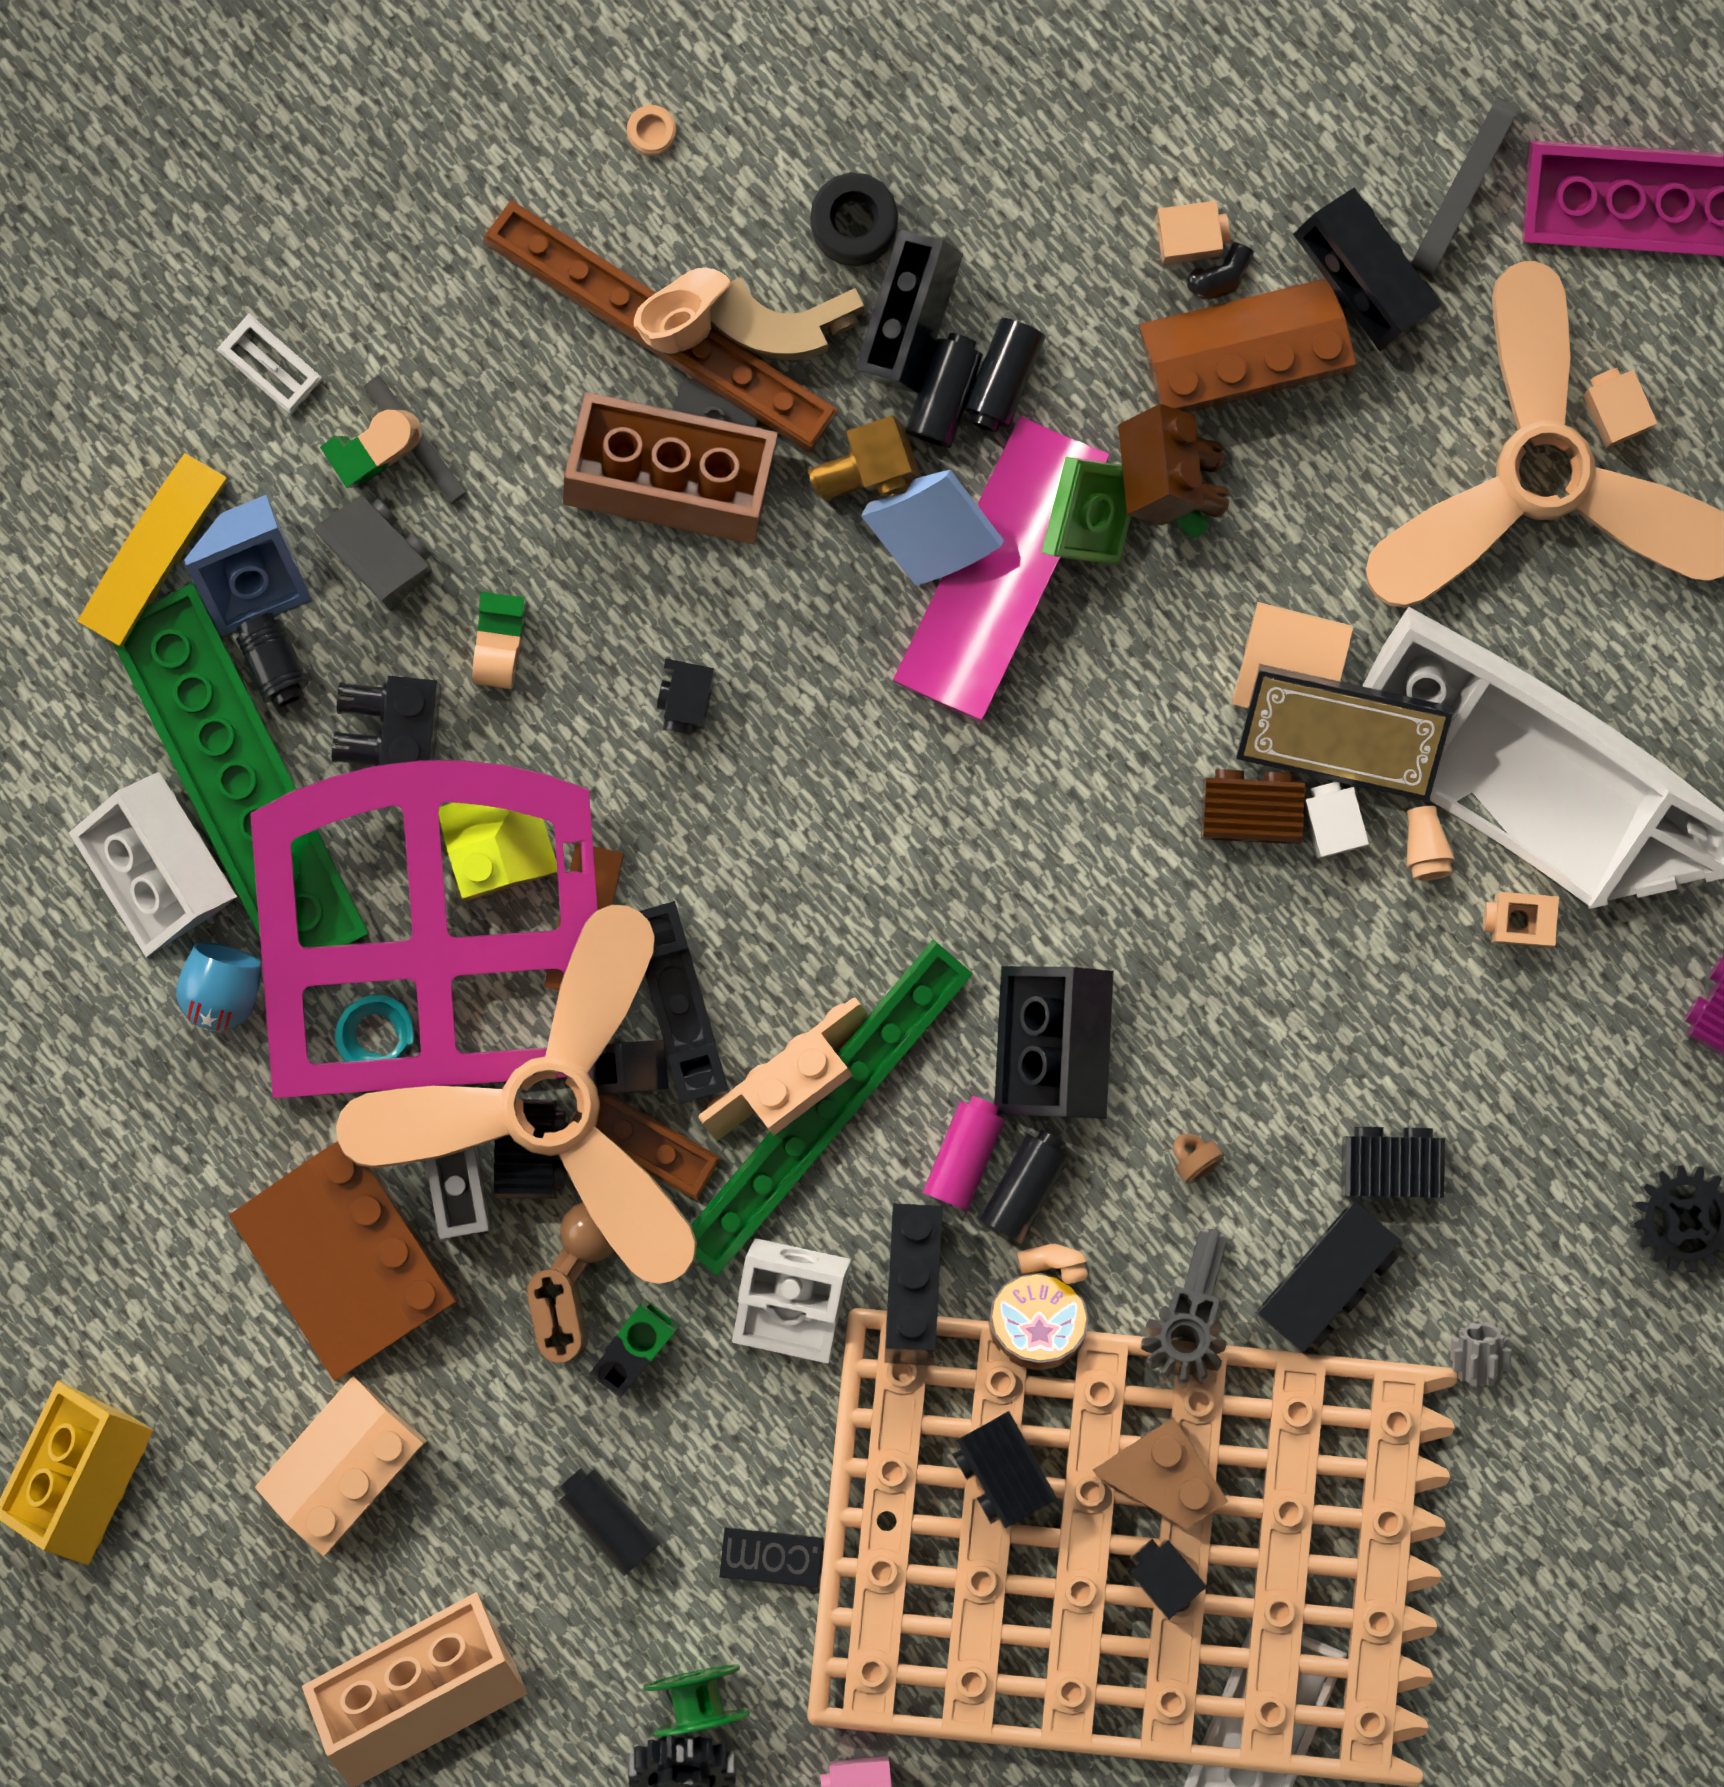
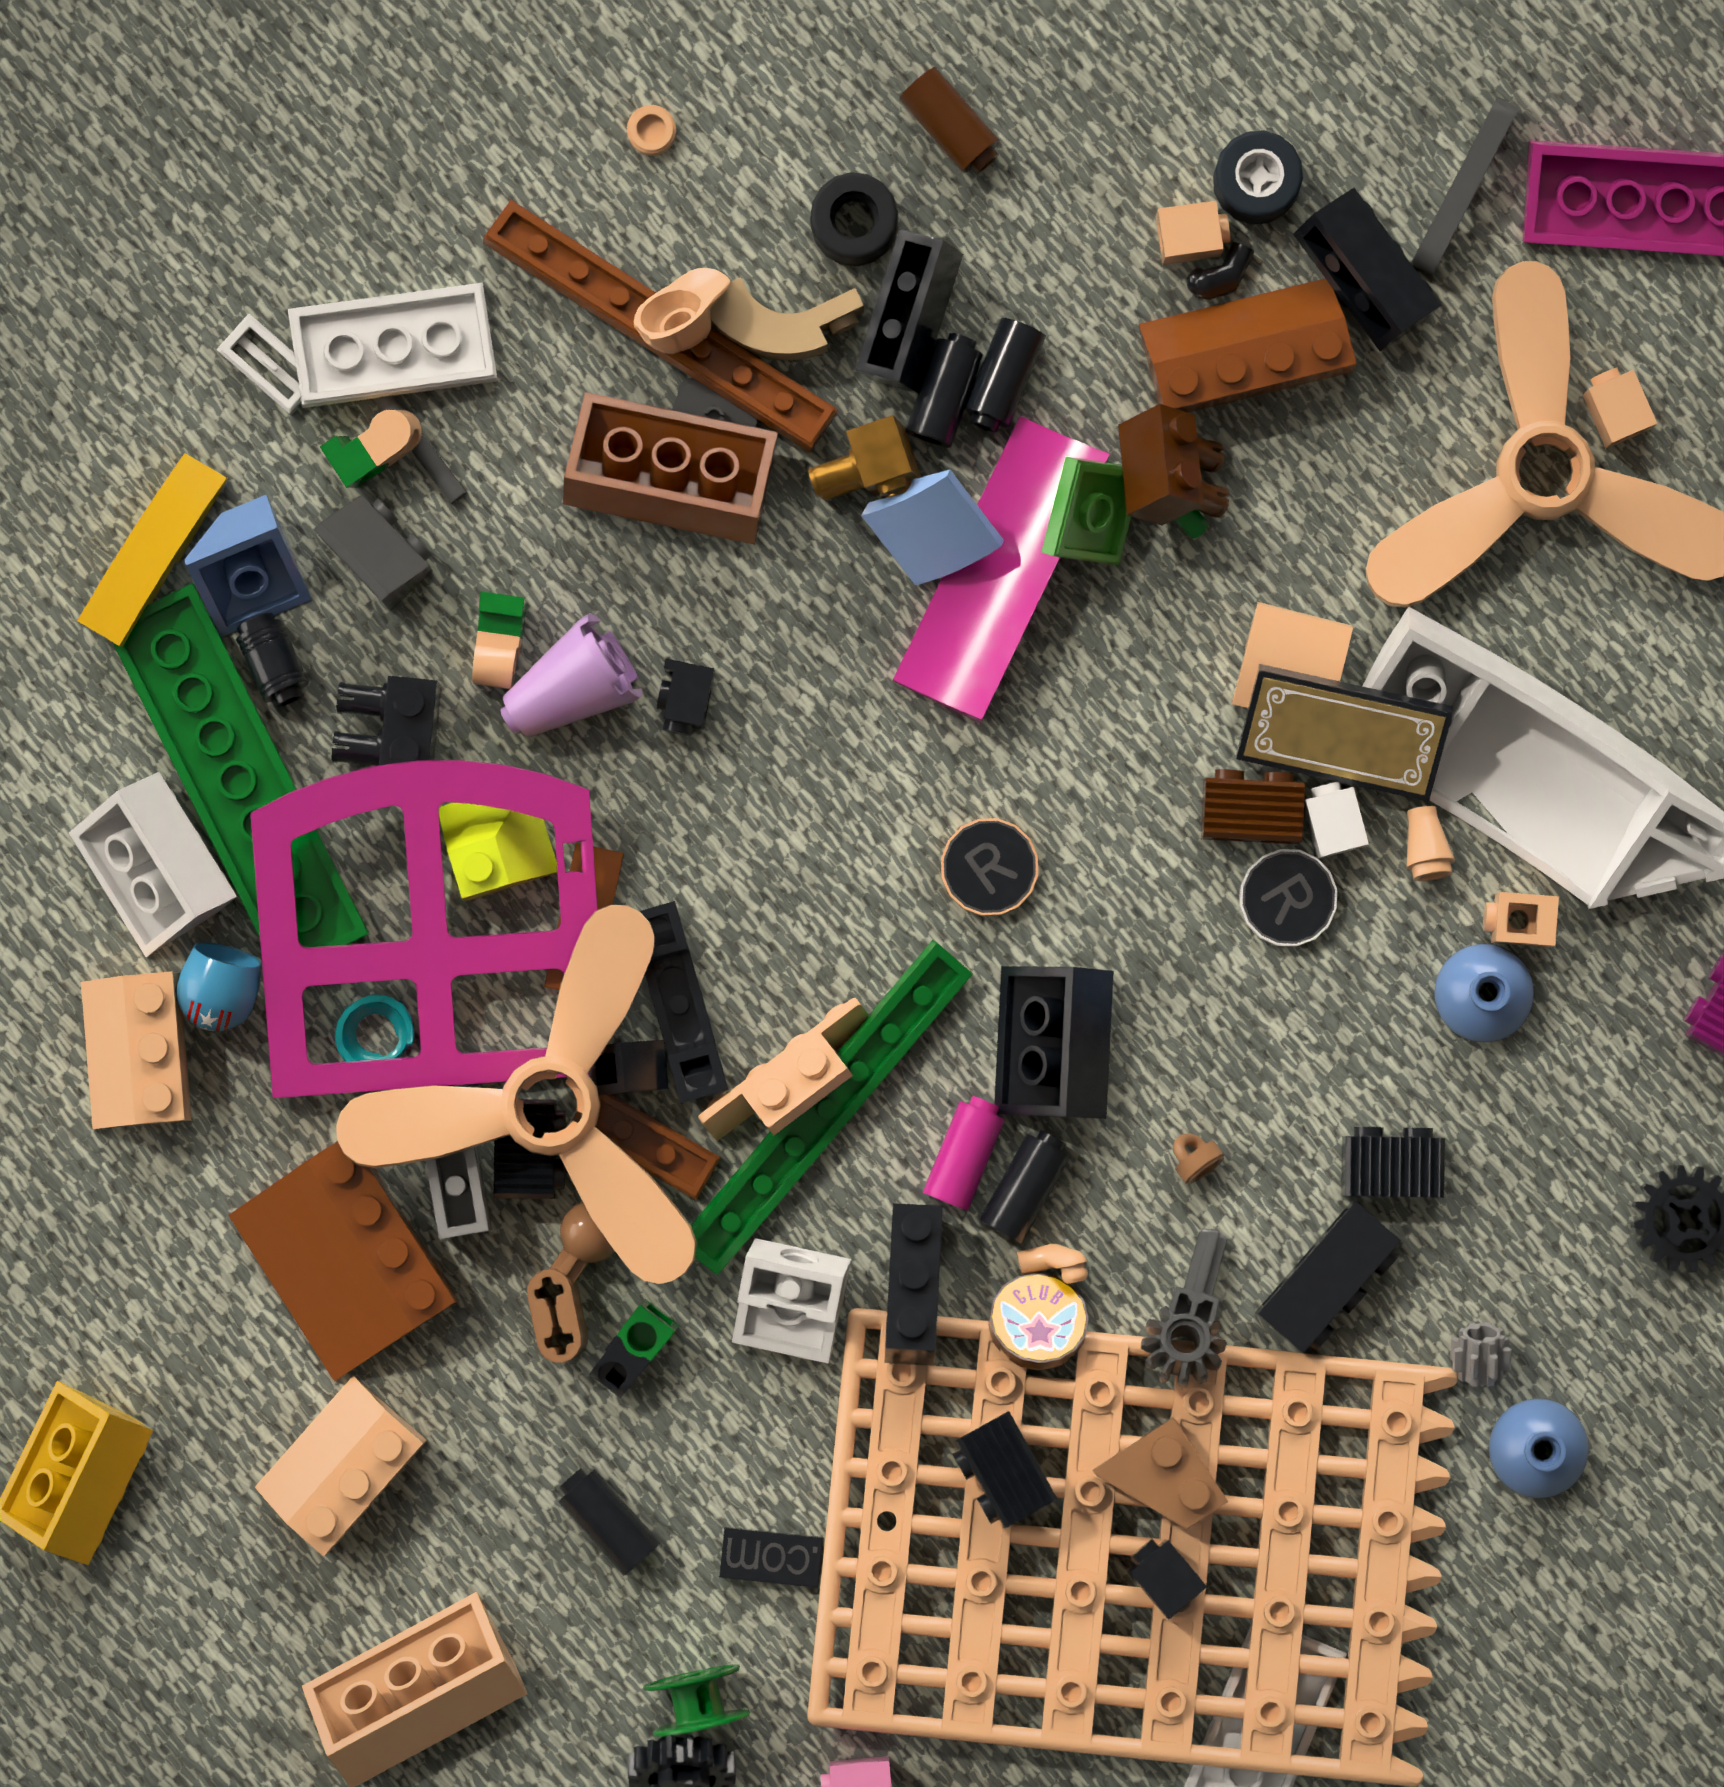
none -> light nougat slope [81,971,192,1129]
none -> white tile [288,283,497,408]
none -> lavender cone [500,613,643,737]
none -> reddish brown brick [899,67,1000,174]
none -> black tile [941,818,1038,916]
none -> black wheel [1213,130,1303,225]
none -> black tile [1239,849,1337,947]
none -> medium blue piece [1434,944,1534,1042]
none -> medium blue piece [1489,1399,1589,1498]

